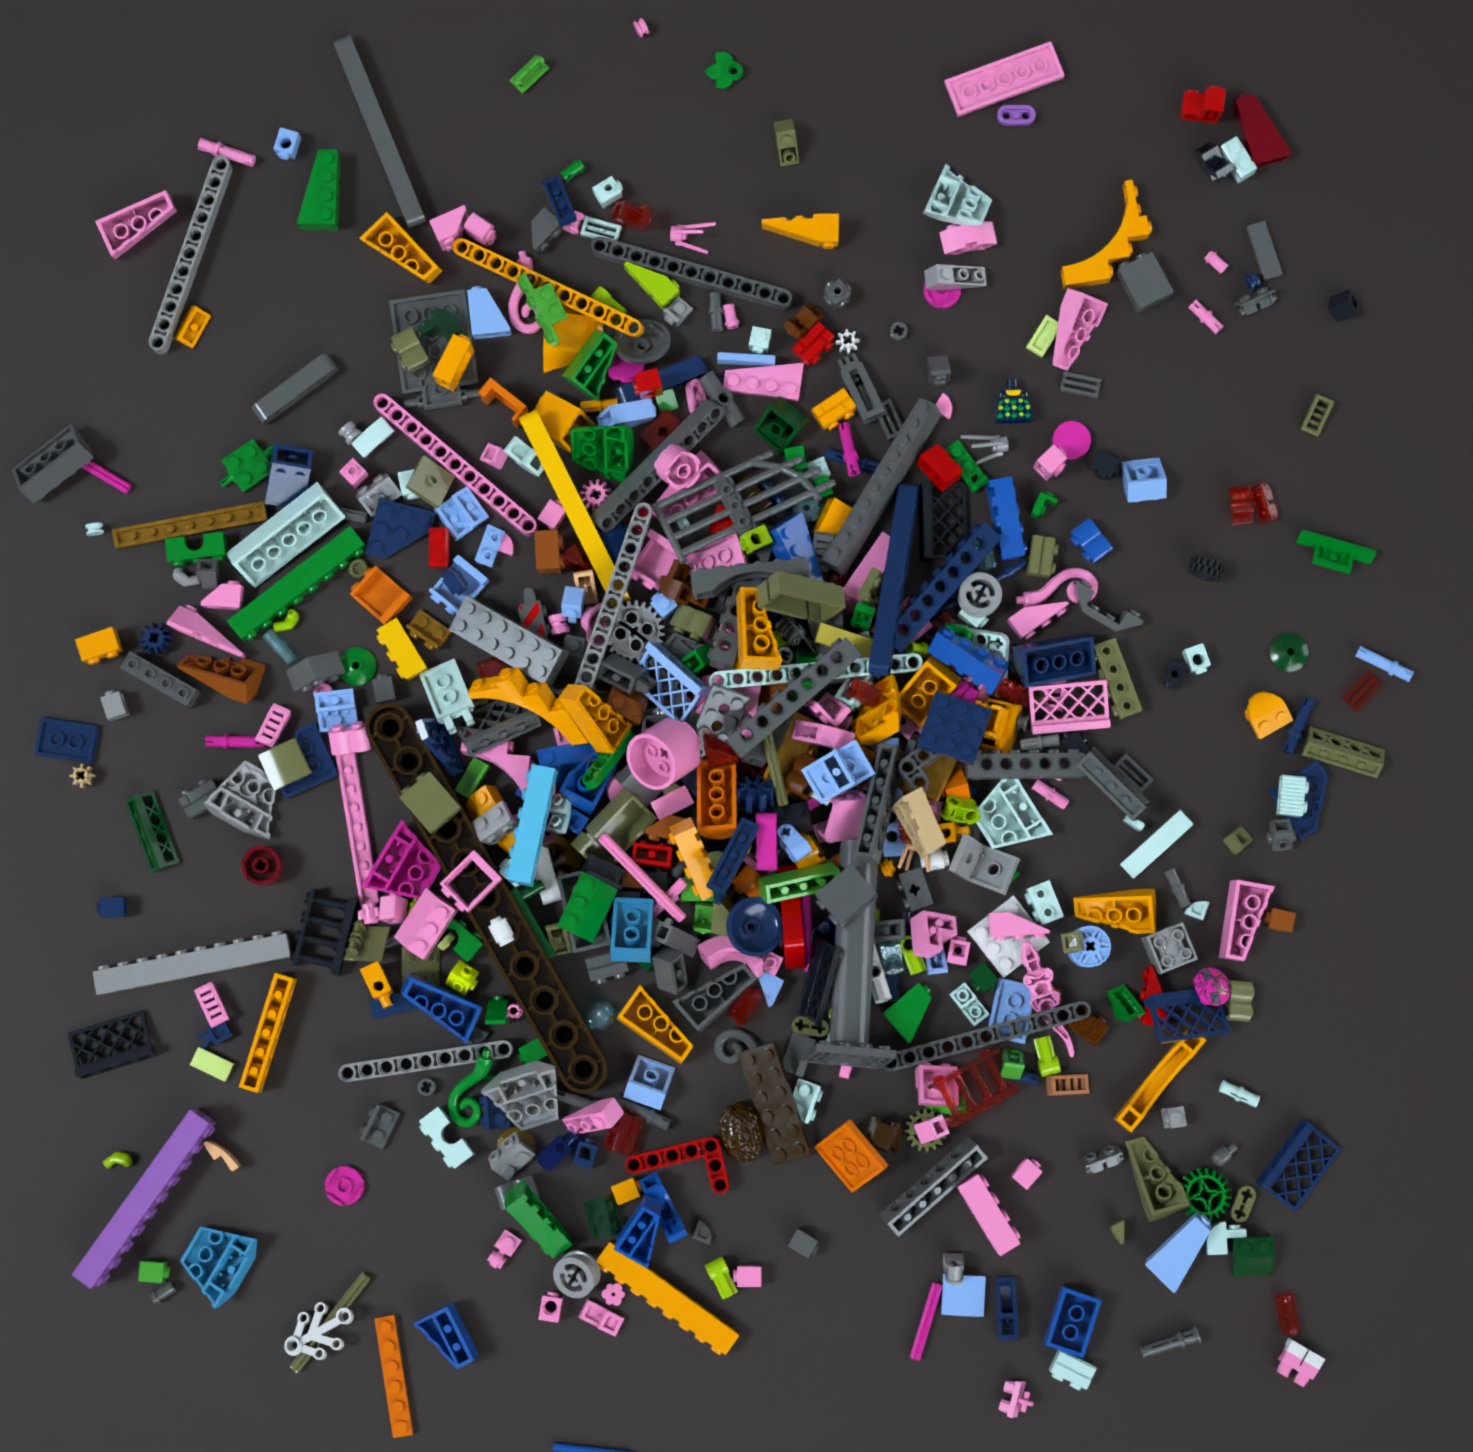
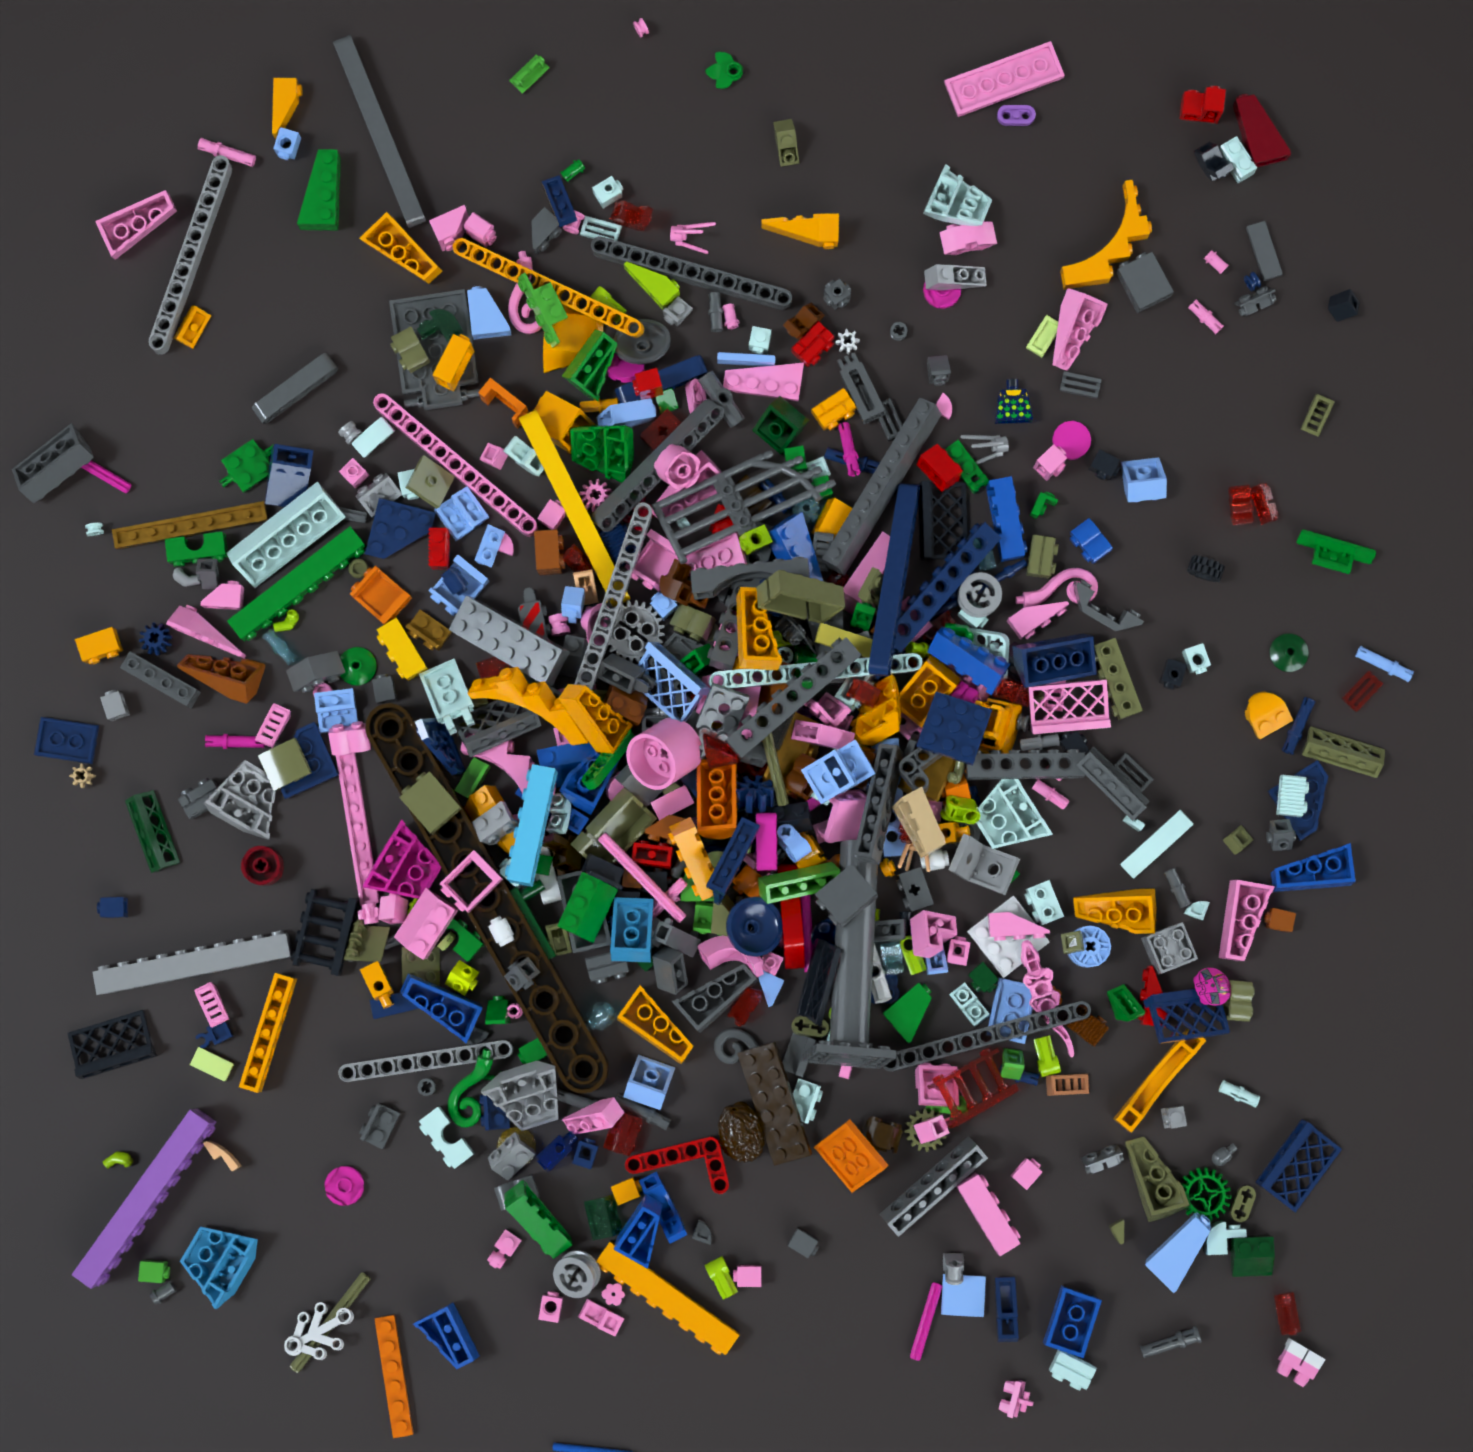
none -> light orange slope [272,78,302,139]
none -> dark grey brick [504,957,540,992]
none -> green slope [536,854,553,876]
none -> olive arm [947,760,965,784]
none -> blue wedge [1271,843,1356,892]

